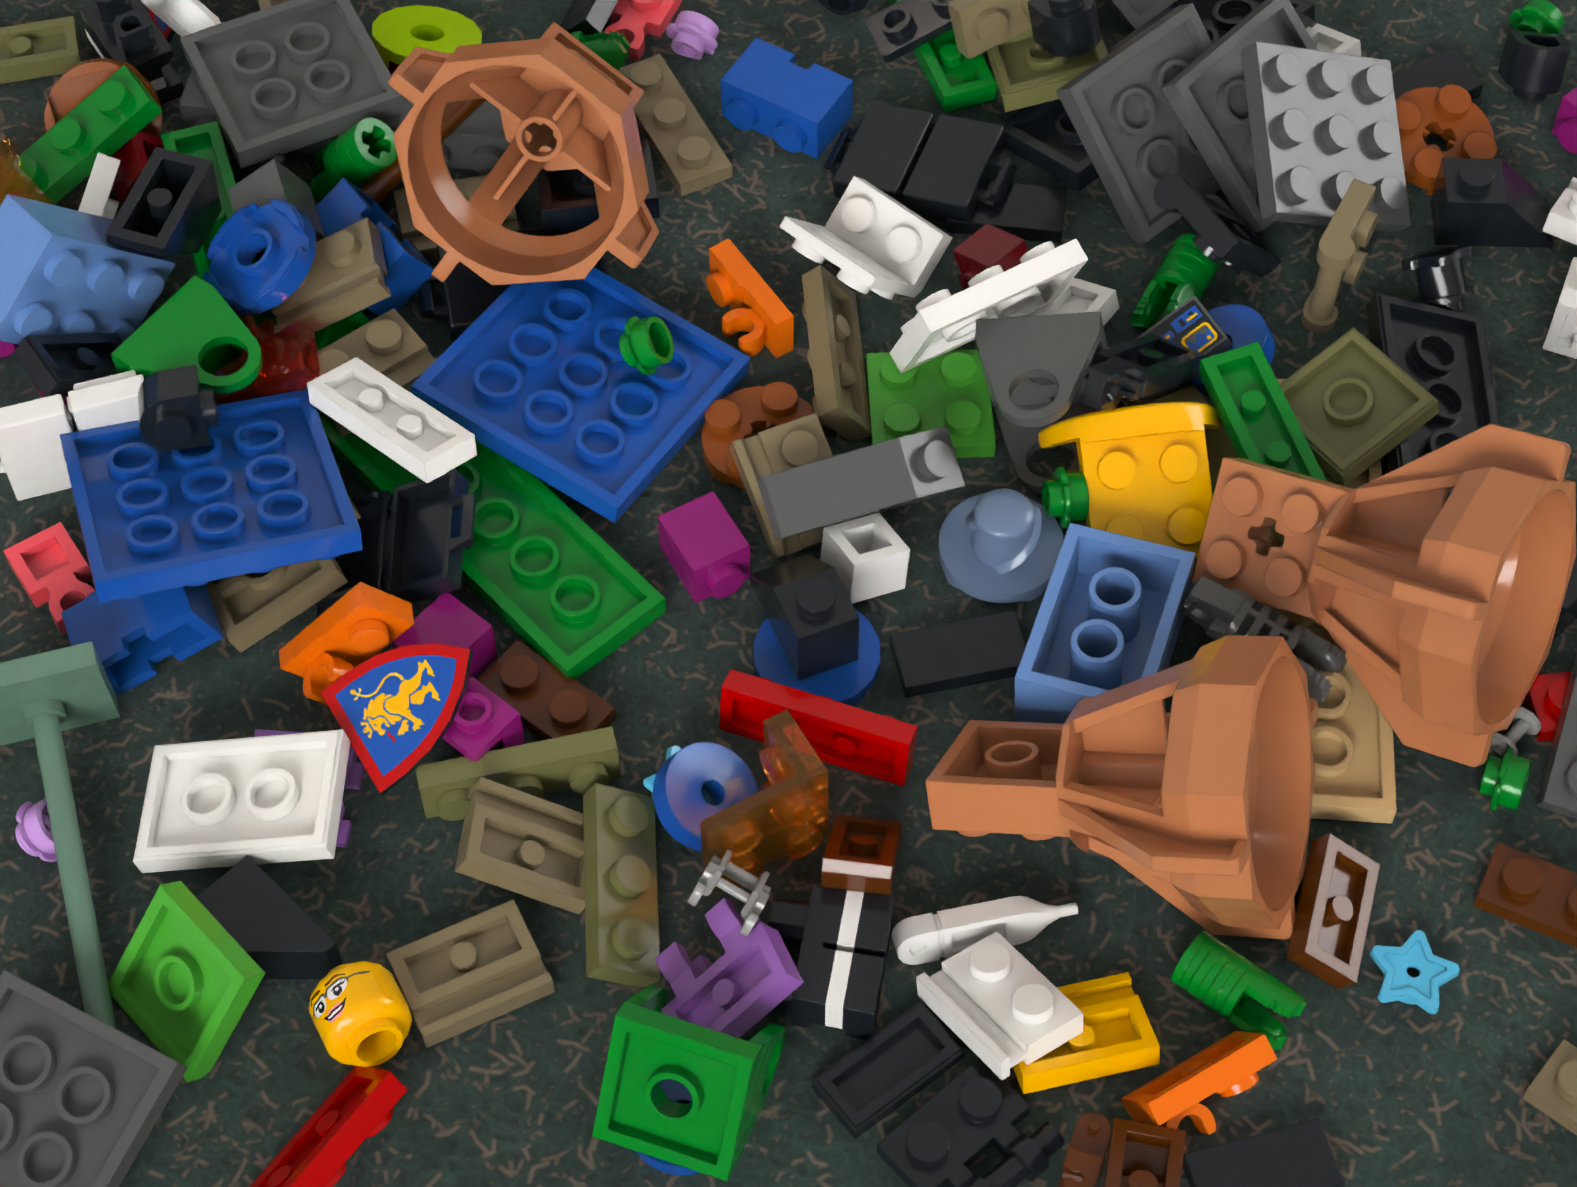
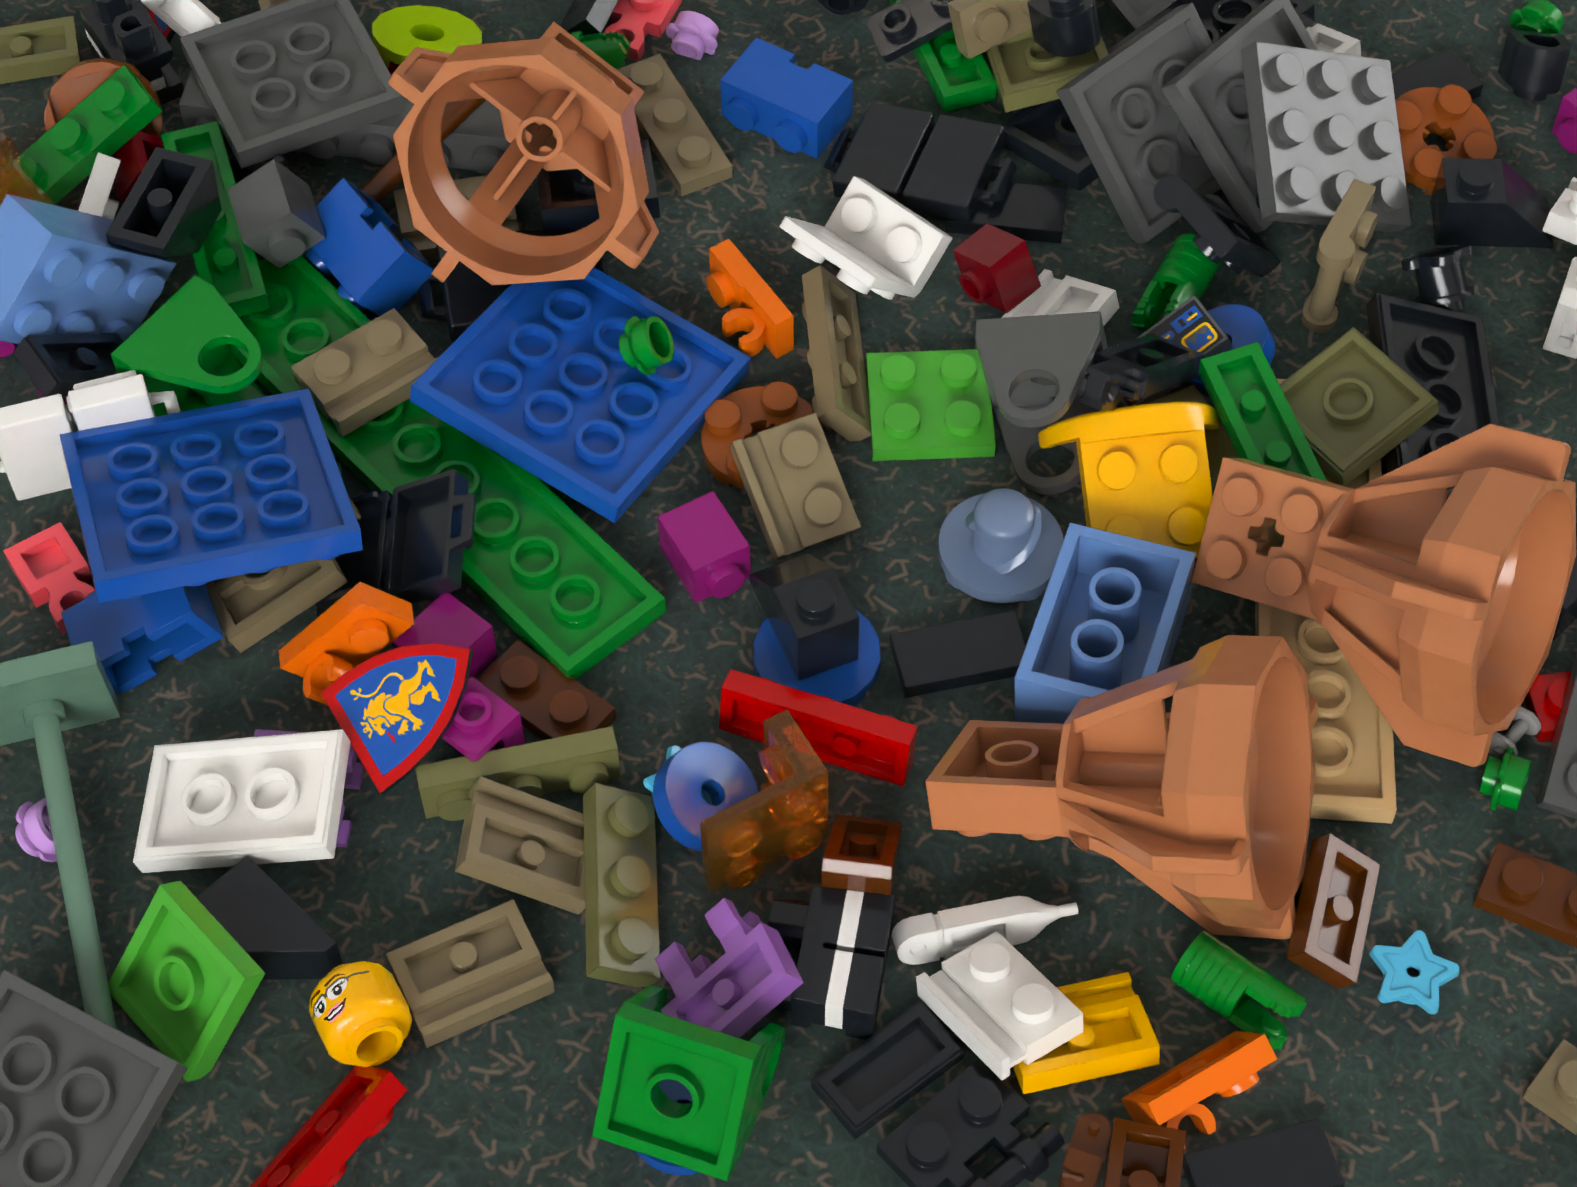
black plate [138,365,220,451] -> none
blue tile [204,199,317,315] -> none
clear red plate [212,312,321,405] -> none
dark tan plate [271,217,391,345] -> none
white plate [307,357,477,483] -> none
green hinge [310,117,397,202] -> none
light grey piece [687,849,771,937] -> none
dark grey slope [757,426,965,541] -> none
white plate [820,512,910,604] -> none
white plate [890,239,1088,374] -> none
green plate [1041,466,1089,529] -> none
dark grey hinge [1181,576,1347,703] -> none

